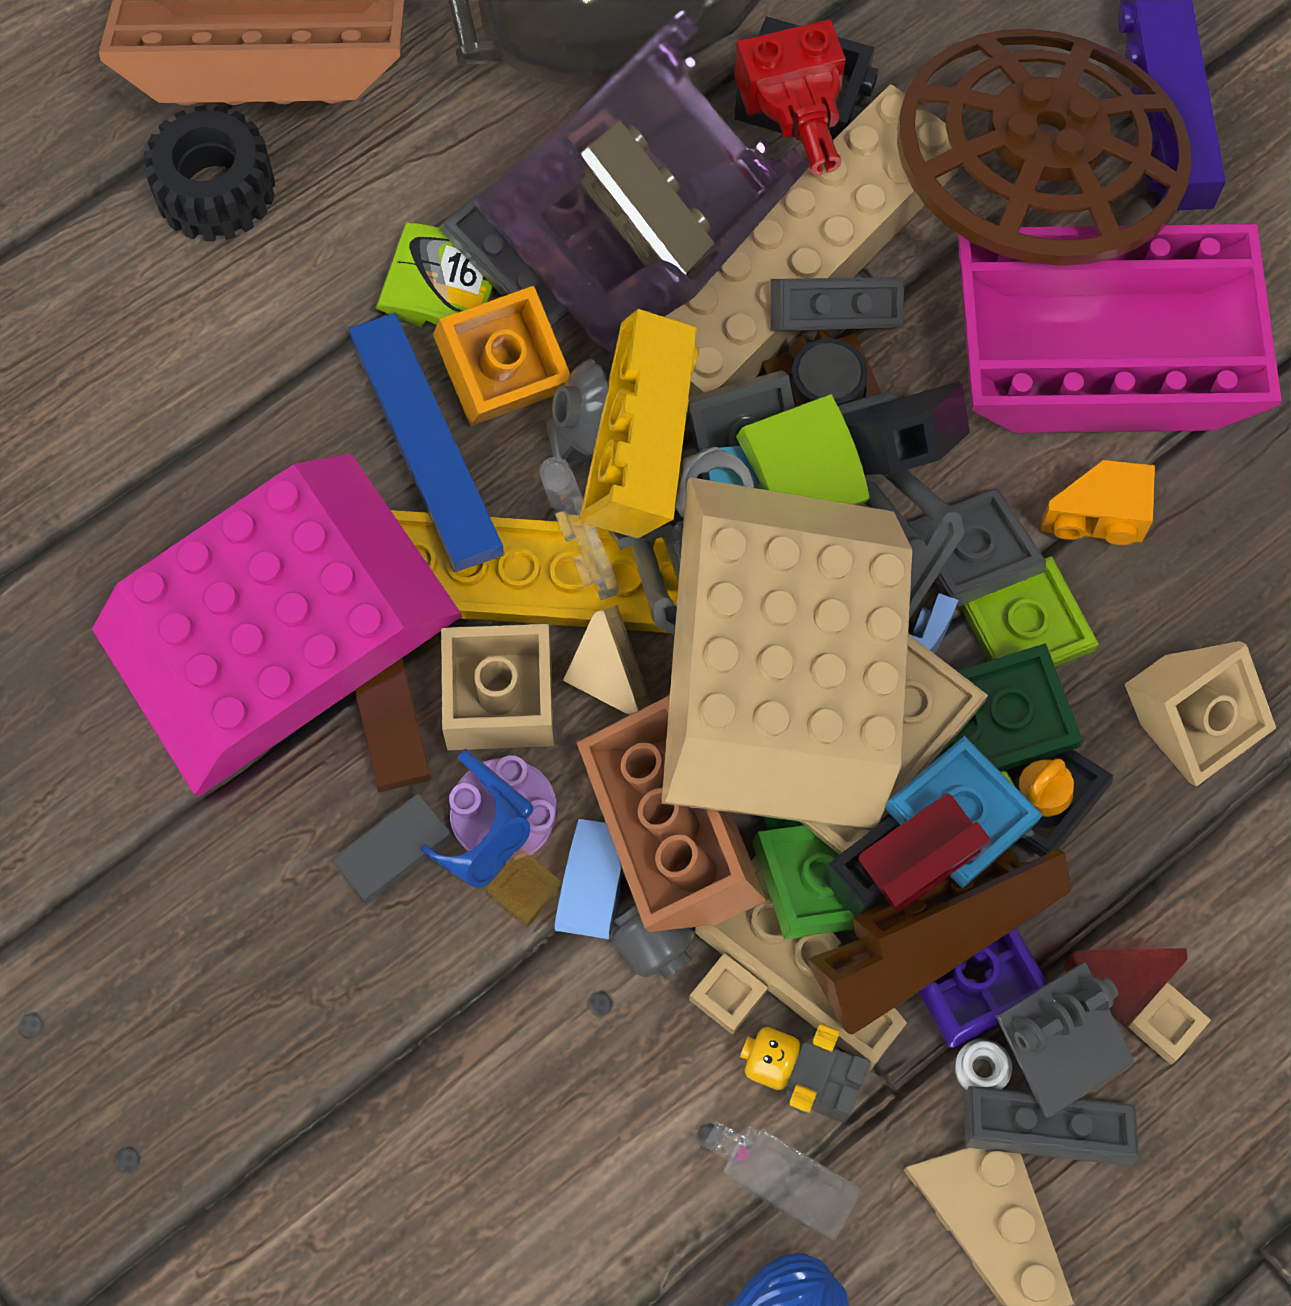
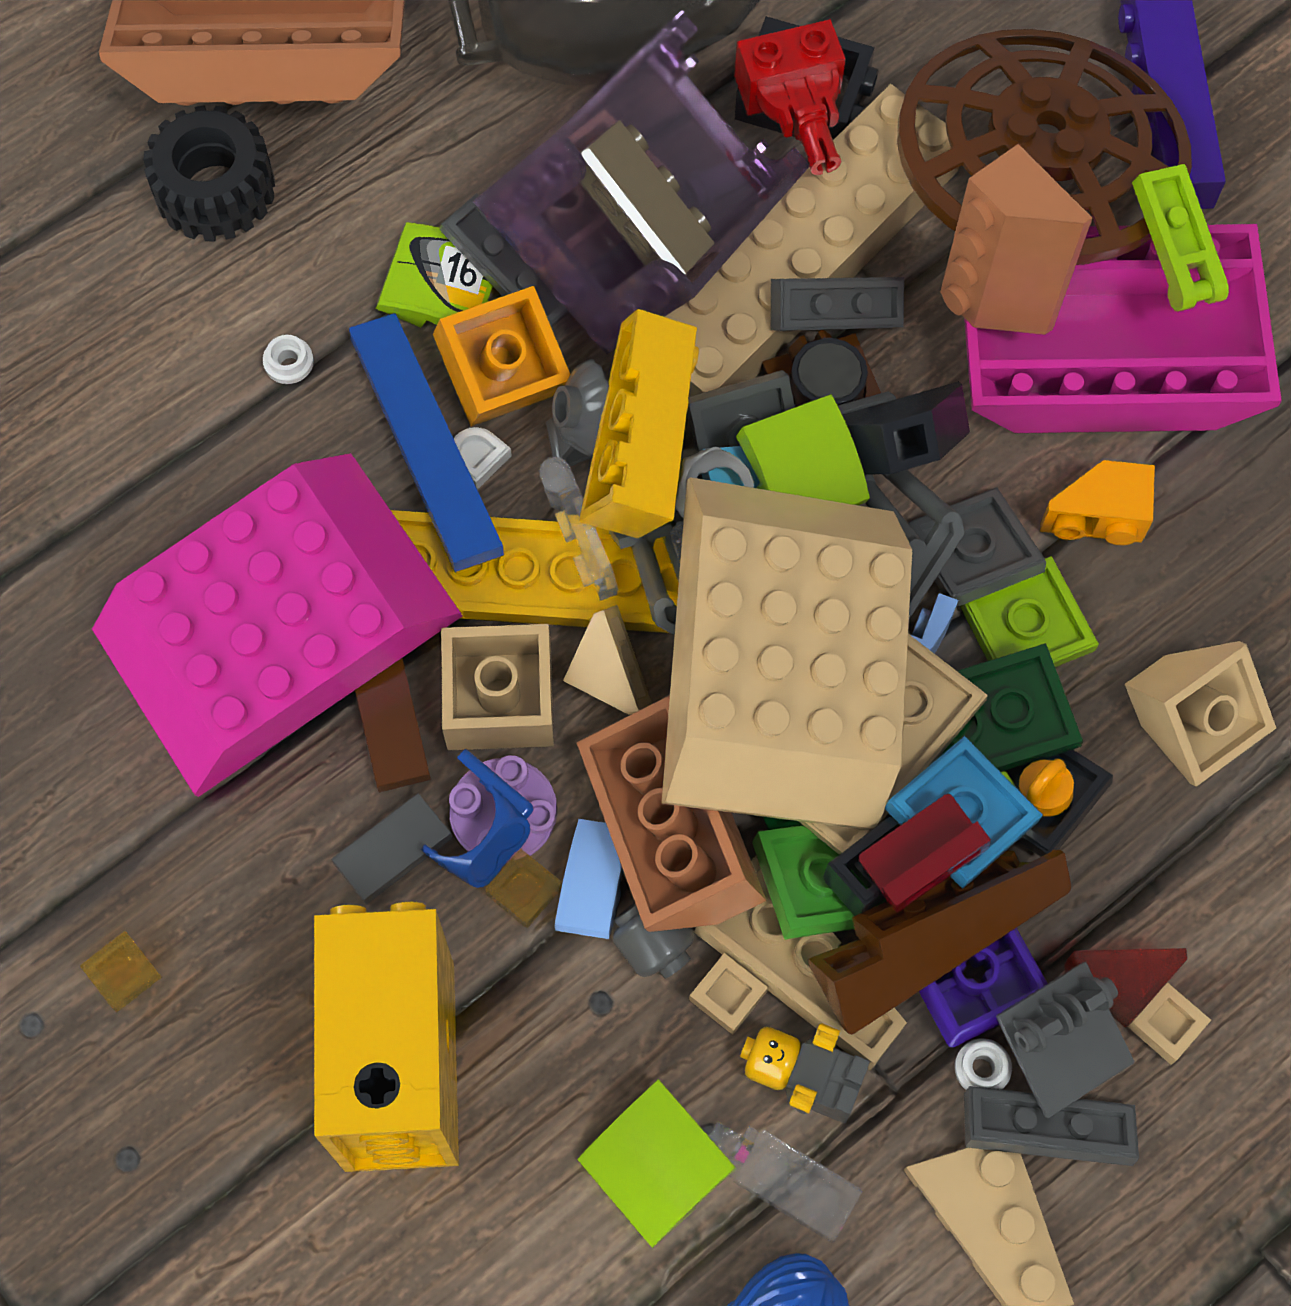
none -> clear yellow plate [80,931,162,1012]
none -> white plate [263,335,314,384]
none -> yellow gear [314,902,459,1172]
none -> white tile [454,427,512,490]
none -> lime slope [577,1079,737,1248]
none -> nougat slope [940,144,1092,335]
none -> lime plate [1132,164,1229,312]

